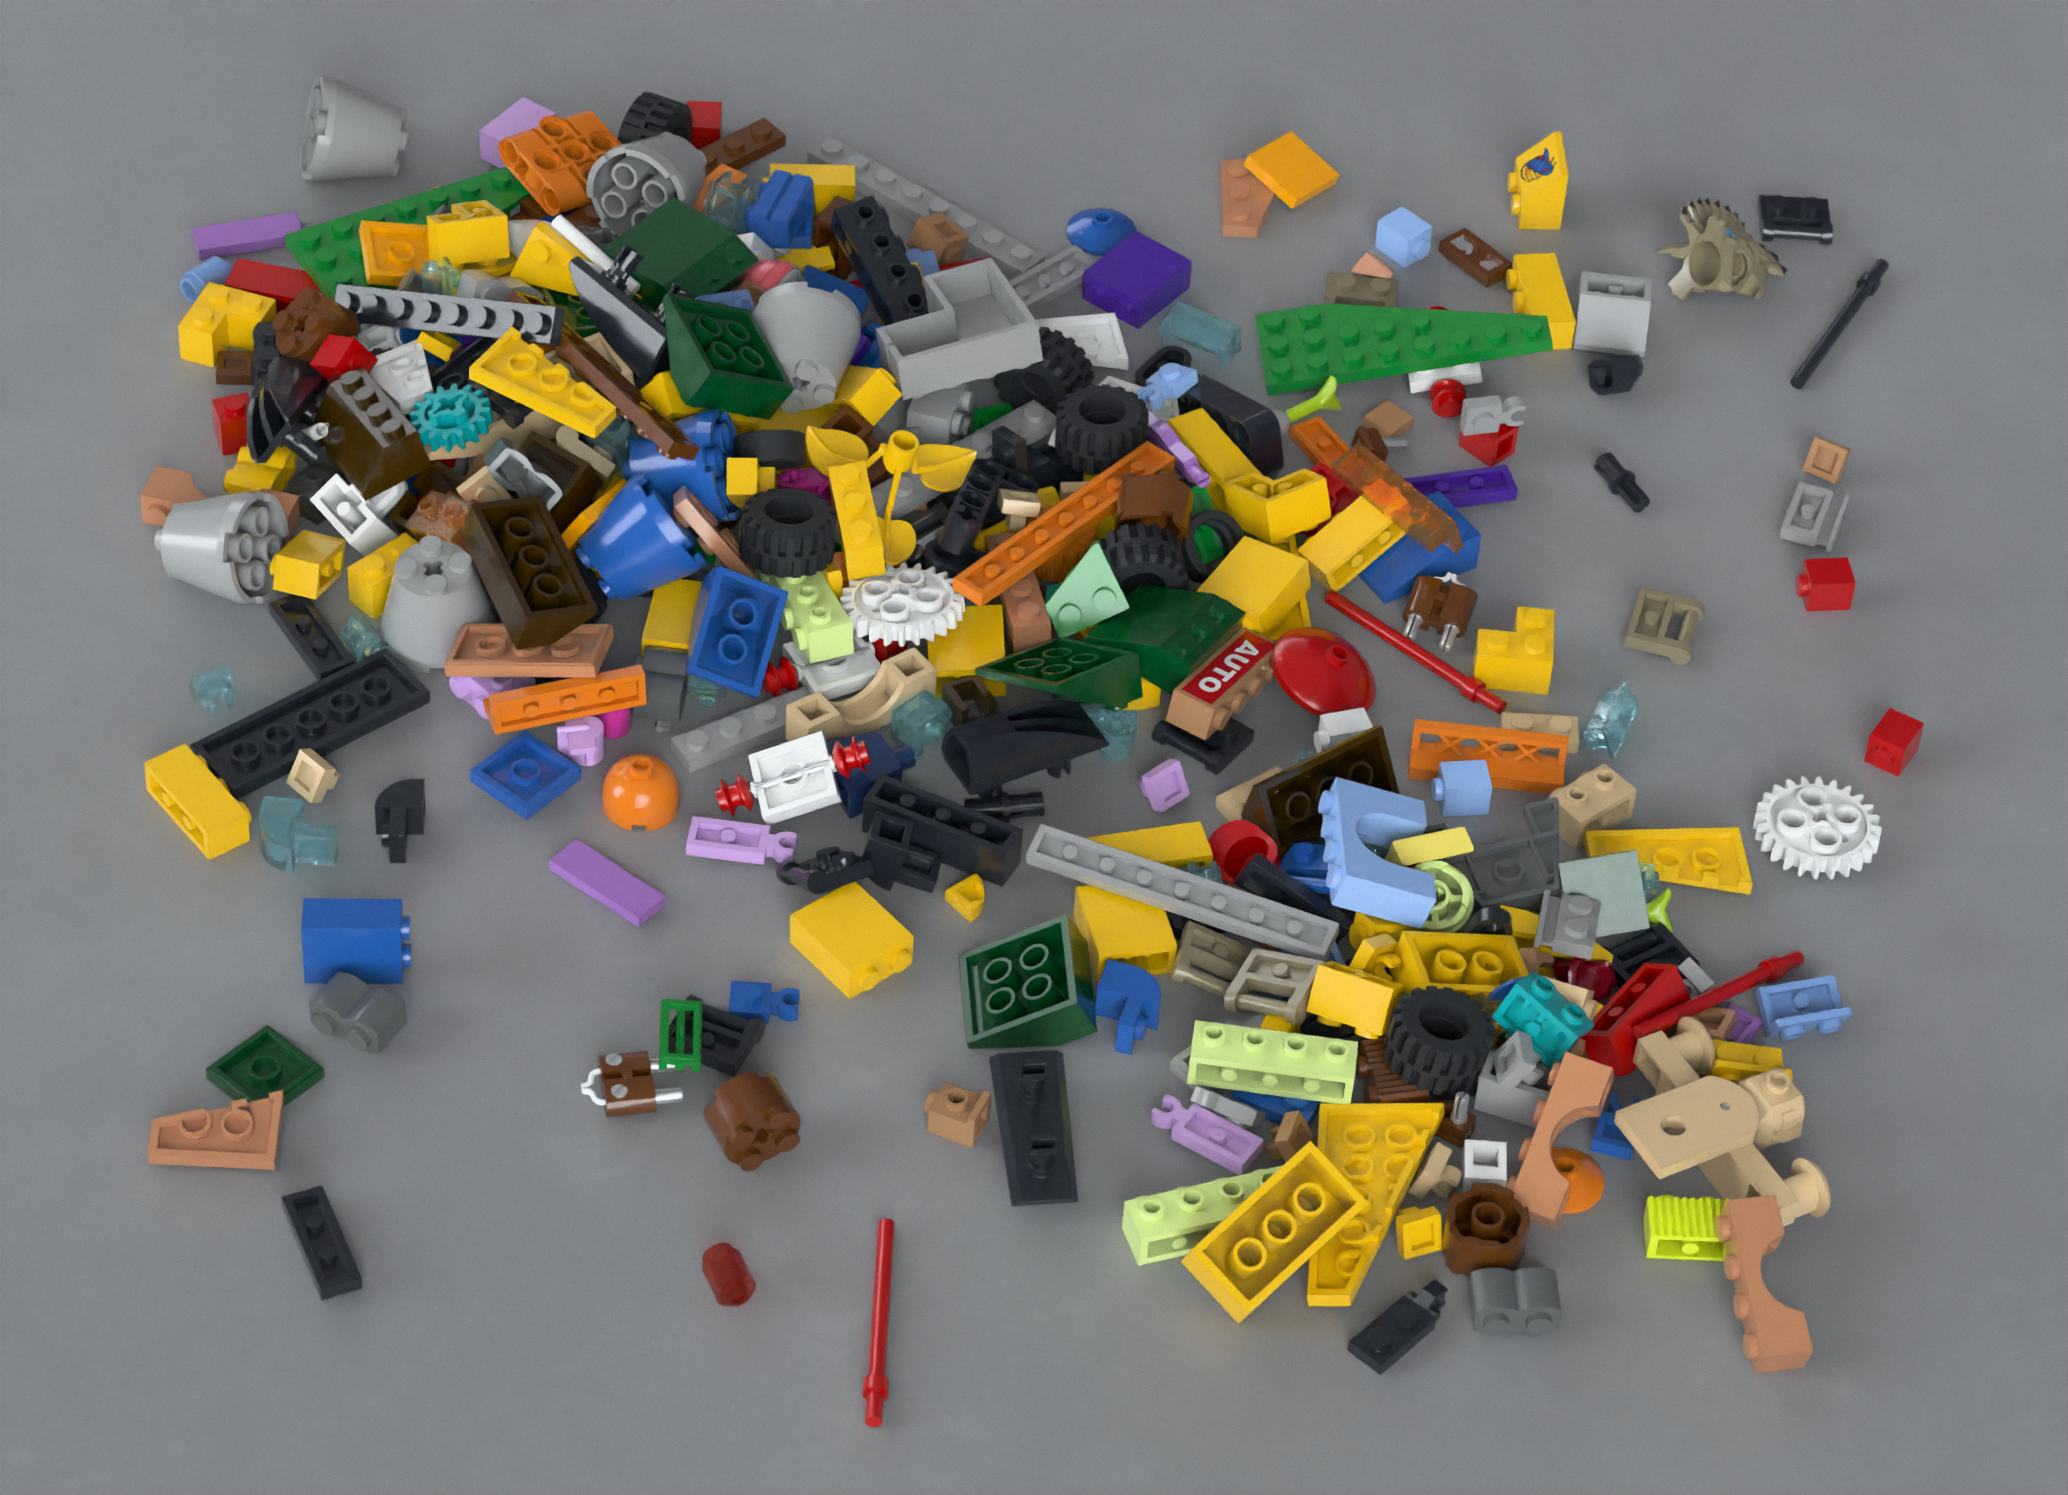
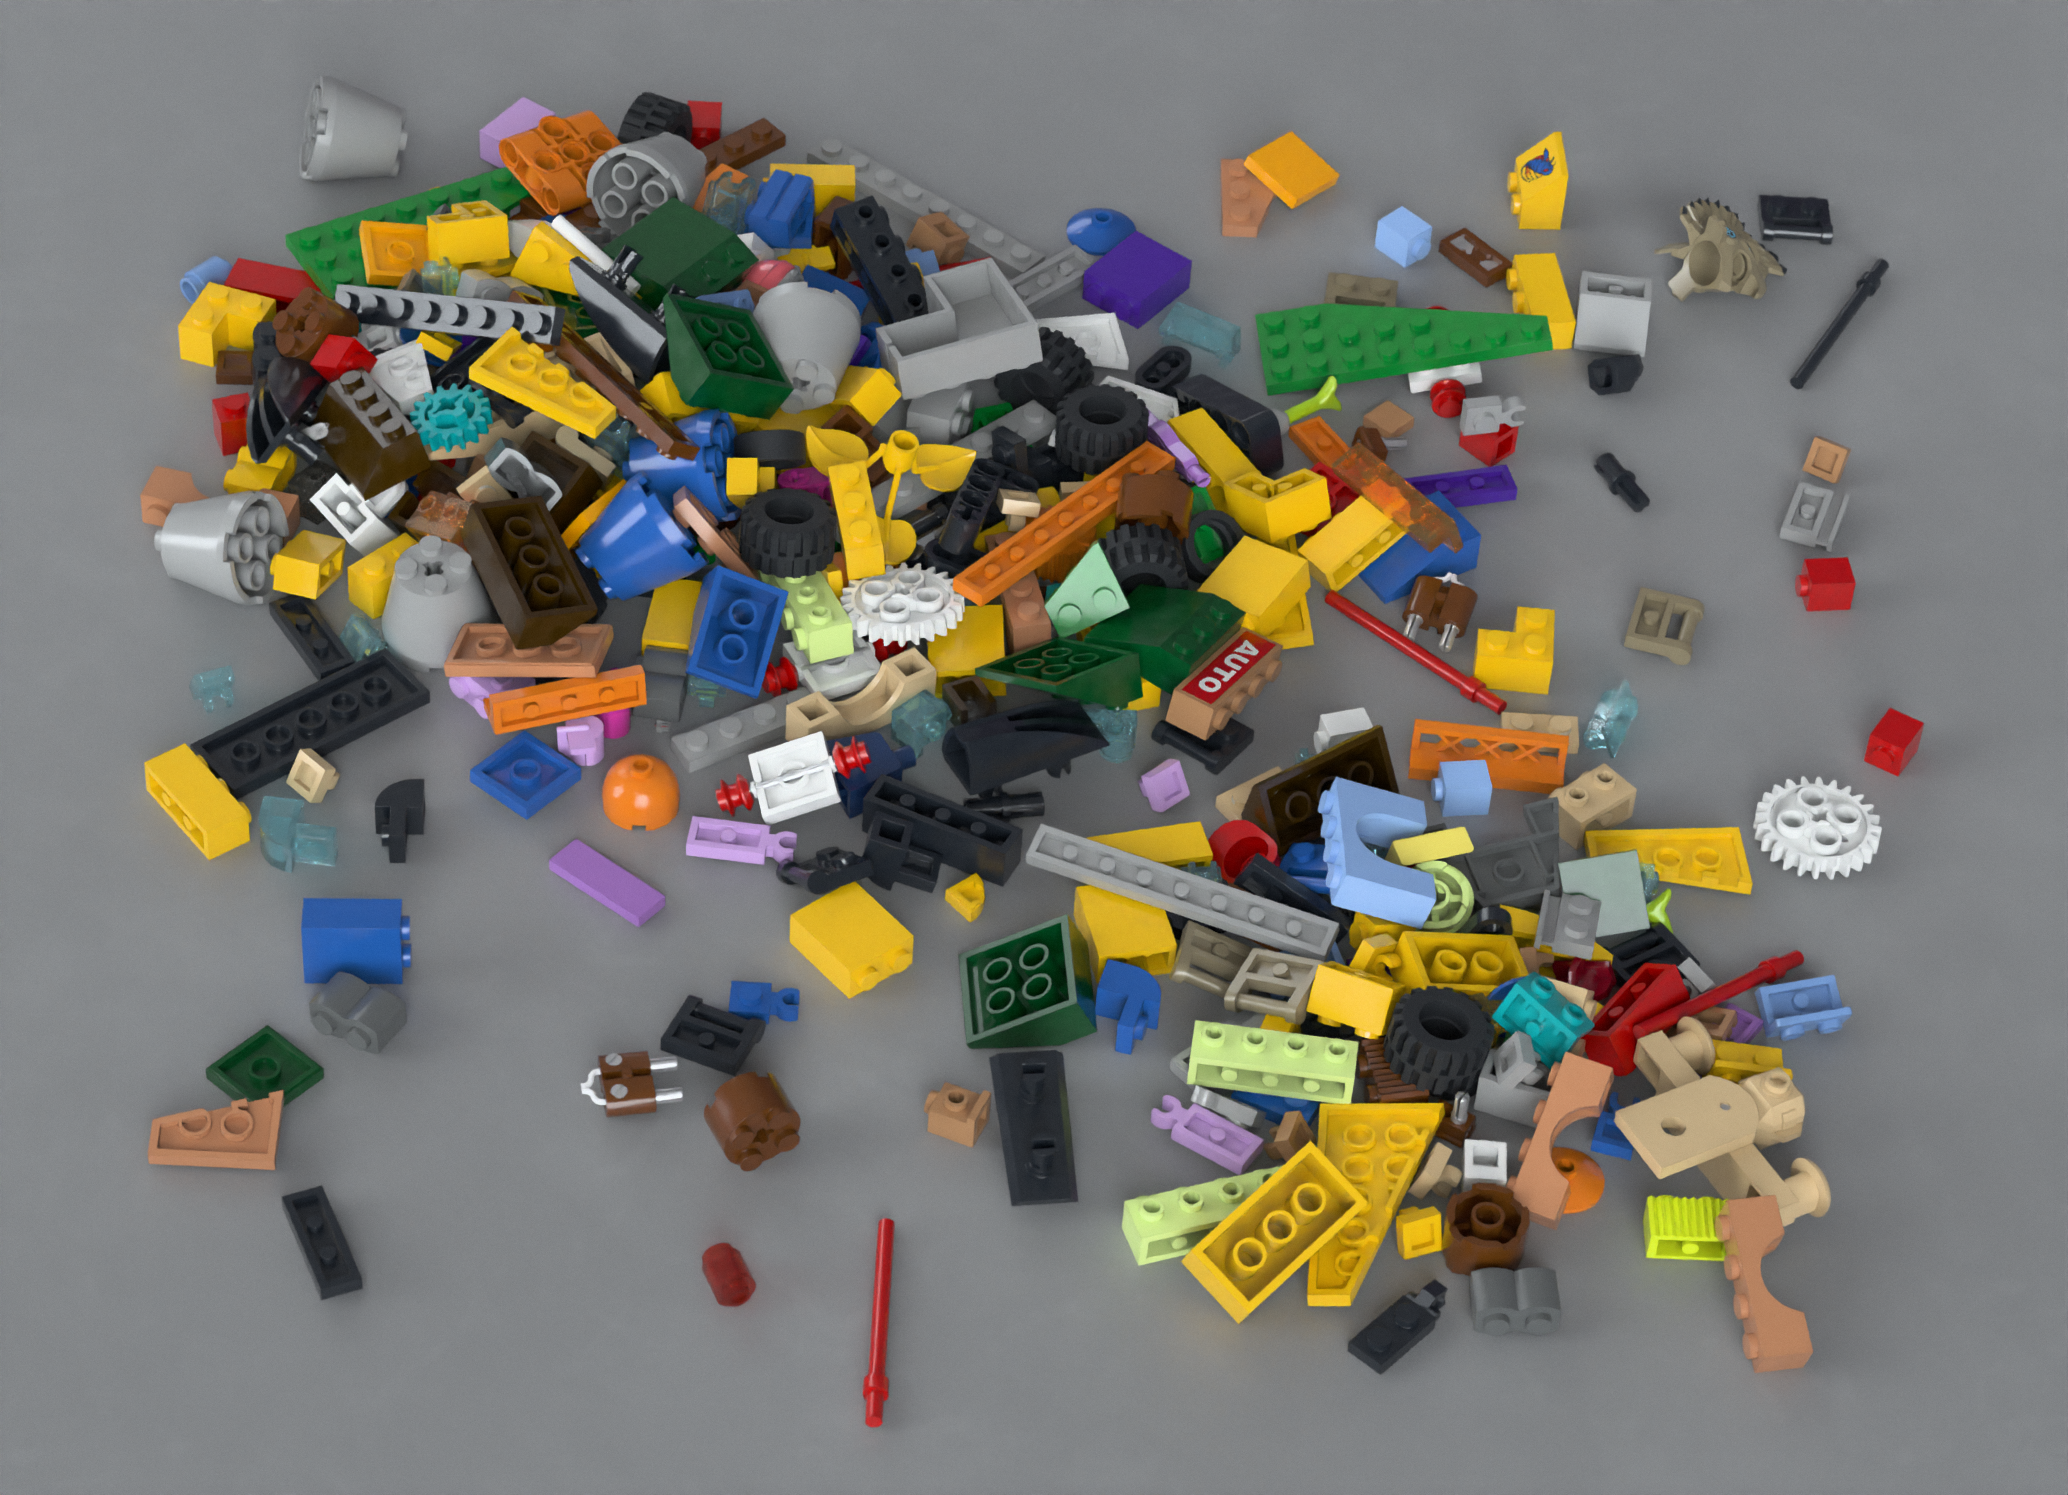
medium lavender tile [191,212,302,260] -> none
green tile [658,998,702,1072] -> none
light blue plate [1135,363,1199,411] -> none
red dish [1271,627,1376,717] -> none
nougat slope [1350,251,1395,279] -> none

